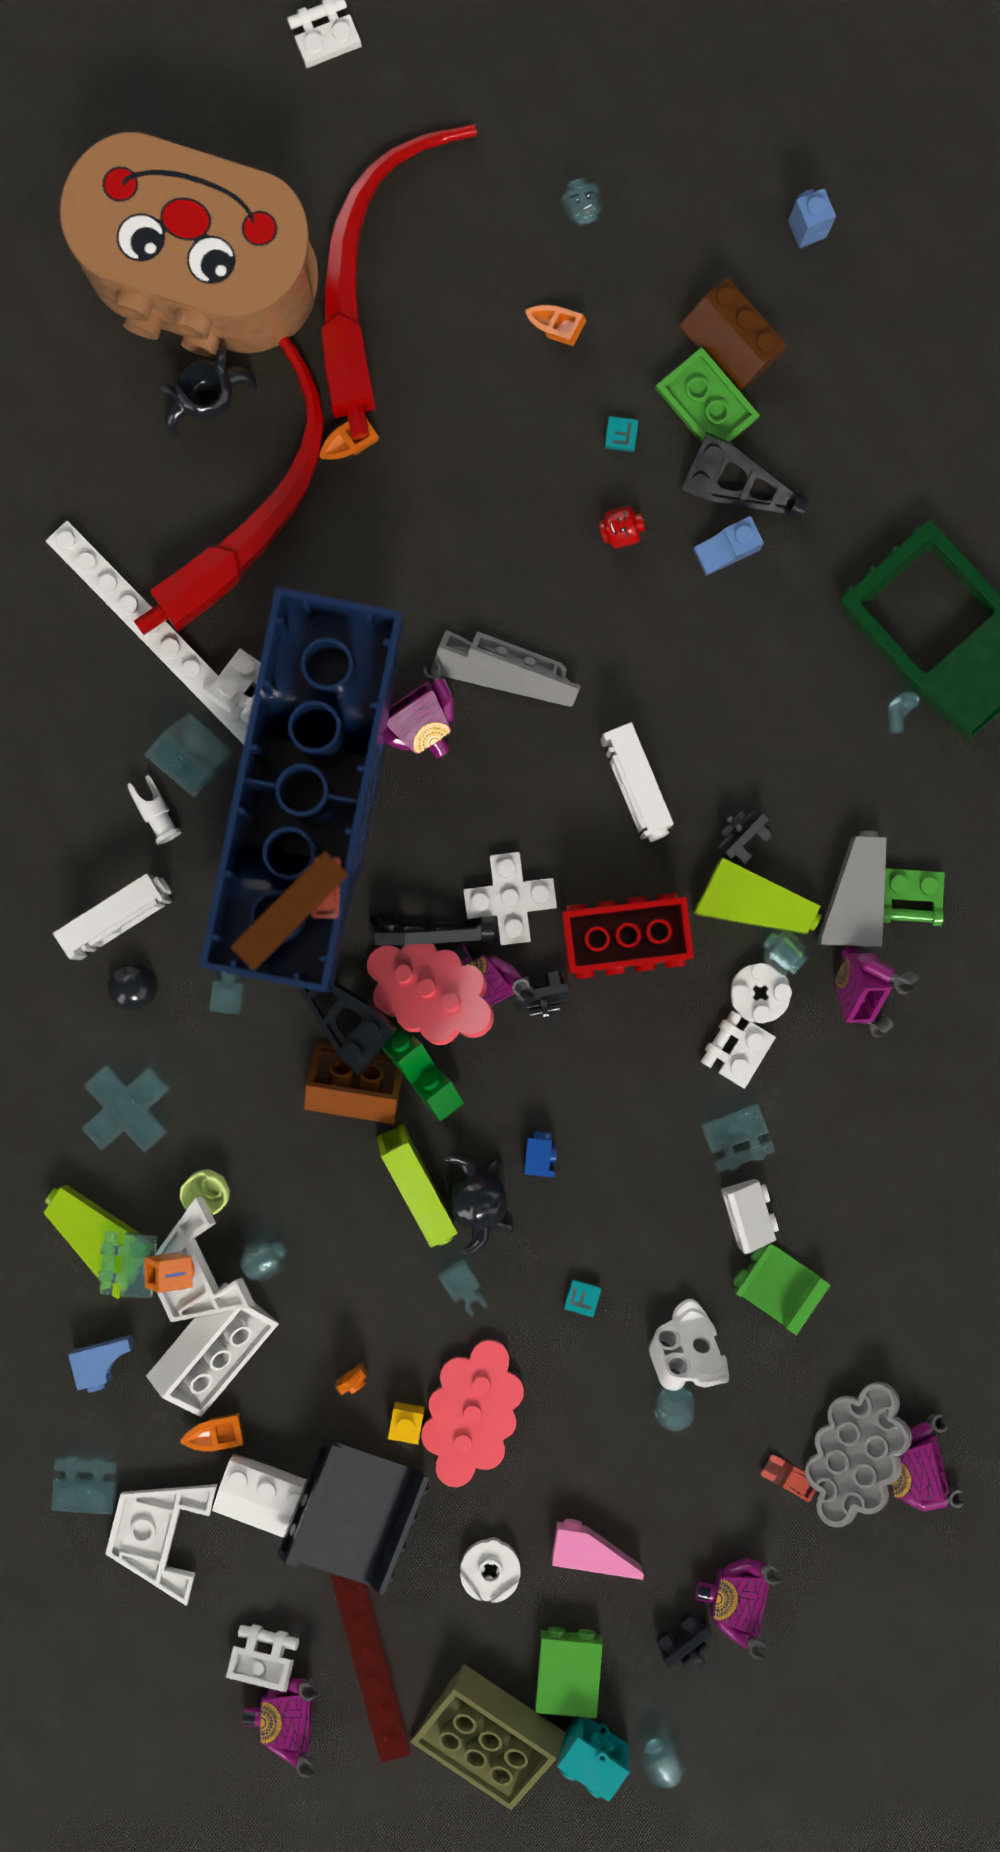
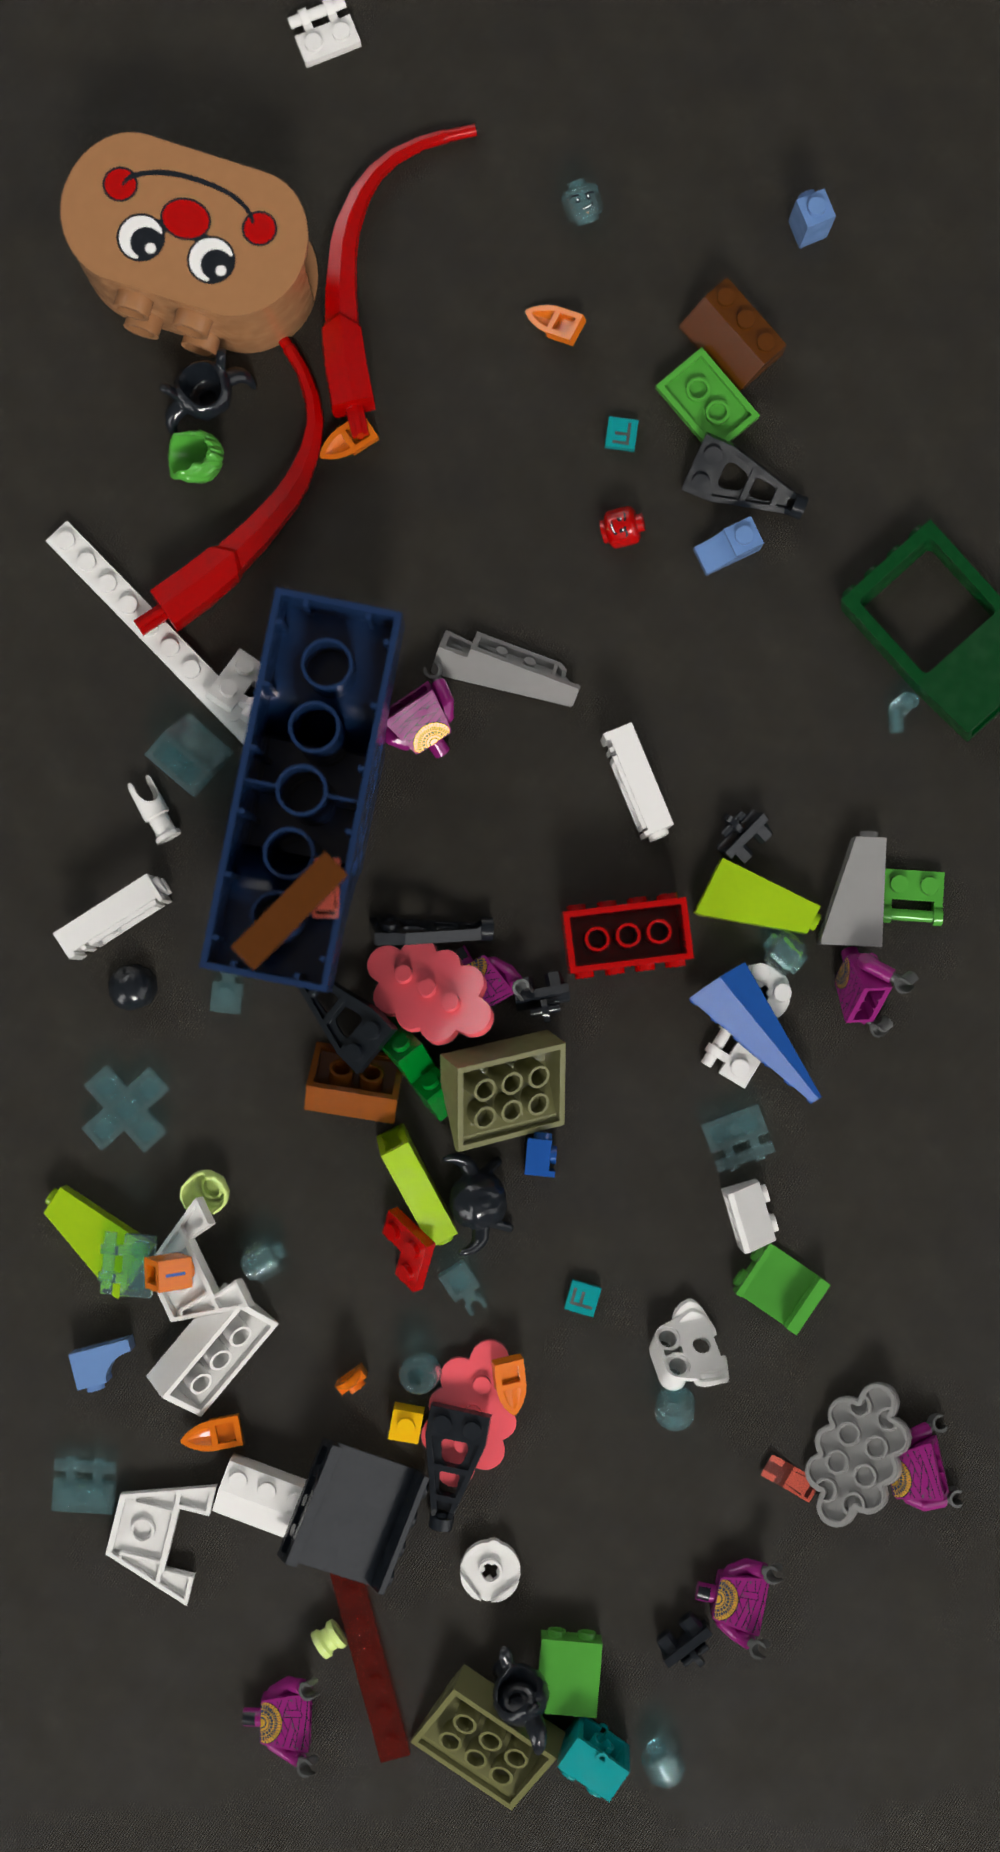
white plate [226,1624,299,1692] -> none
white plate [463,852,557,945] -> none
bright pink slope [551,1519,644,1580] -> none
none -> bright green hair [168,429,224,484]
none -> yellowish green wheel [310,1619,348,1659]
none -> red plate [382,1207,436,1293]
none -> clear light blue head [399,1352,442,1395]
none -> black plate [426,1401,492,1532]
none -> olive slope [440,1029,566,1152]
none -> orange plate [491,1353,527,1416]
none -> black piece [492,1646,549,1755]
none -> wedge [689,962,822,1104]

